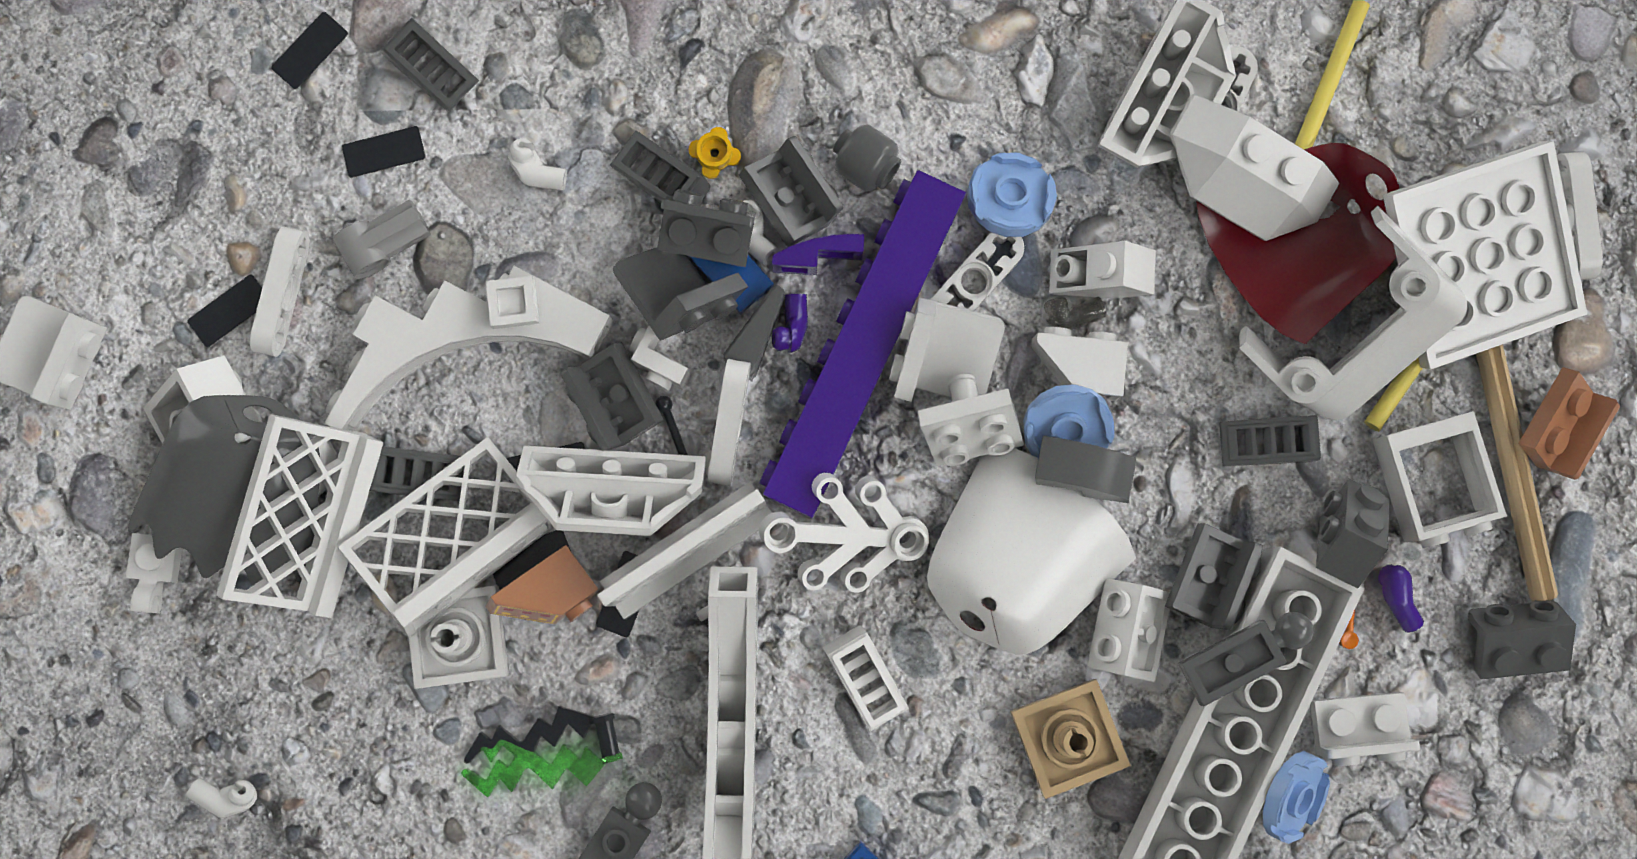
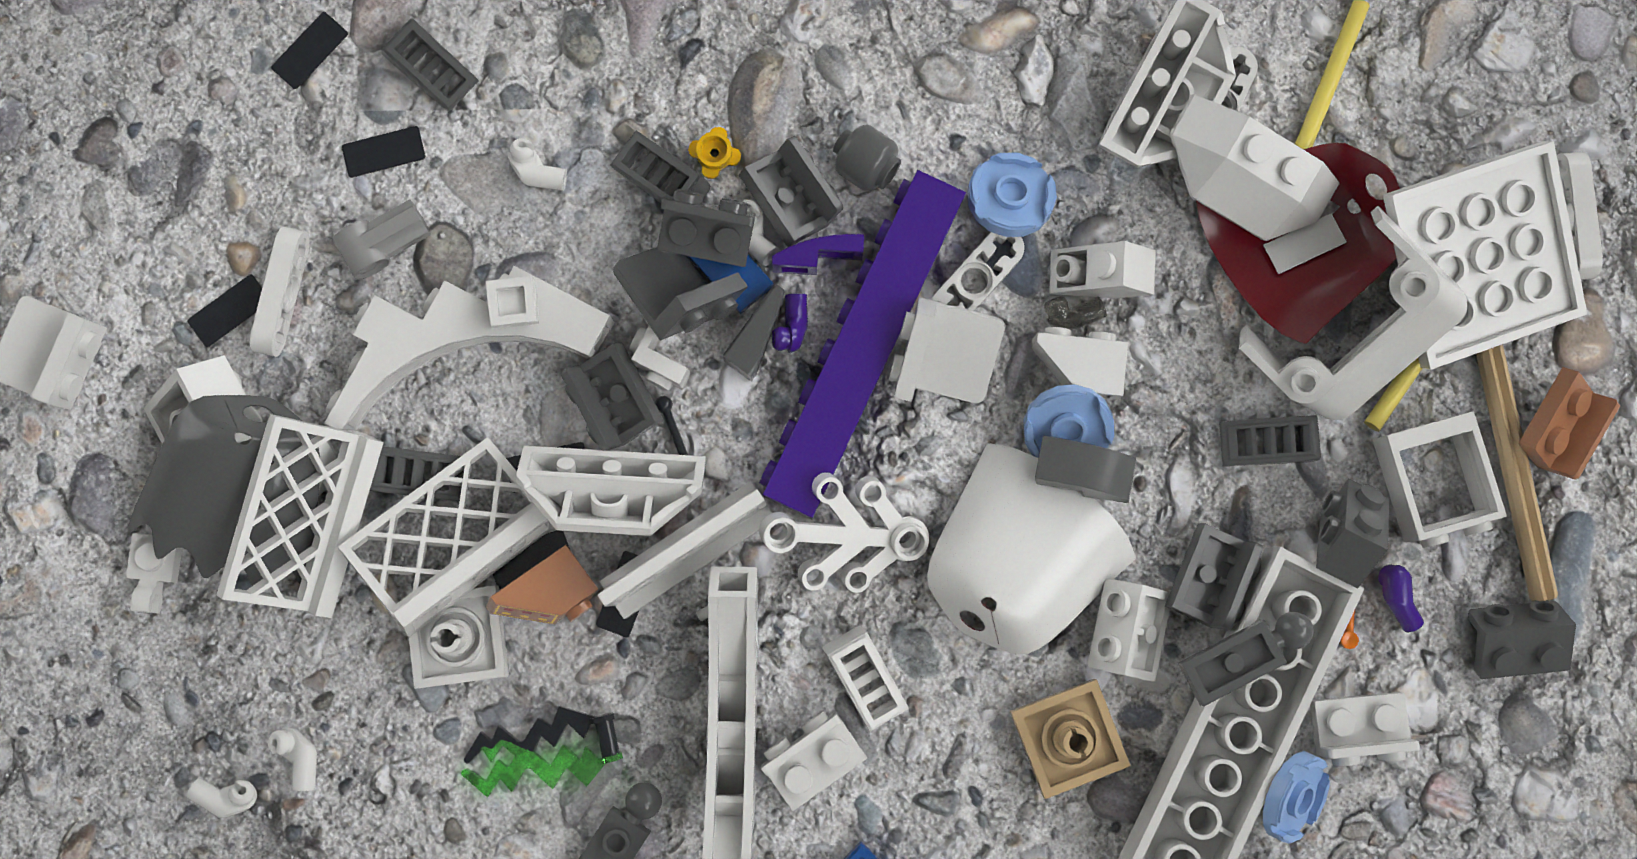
white beam [708,359,751,486] -> none
white plate [918,374,1024,466] -> none
none -> white arm [268,727,317,791]
none -> white bracket [761,711,867,811]
none -> white sticker [1263,214,1346,274]

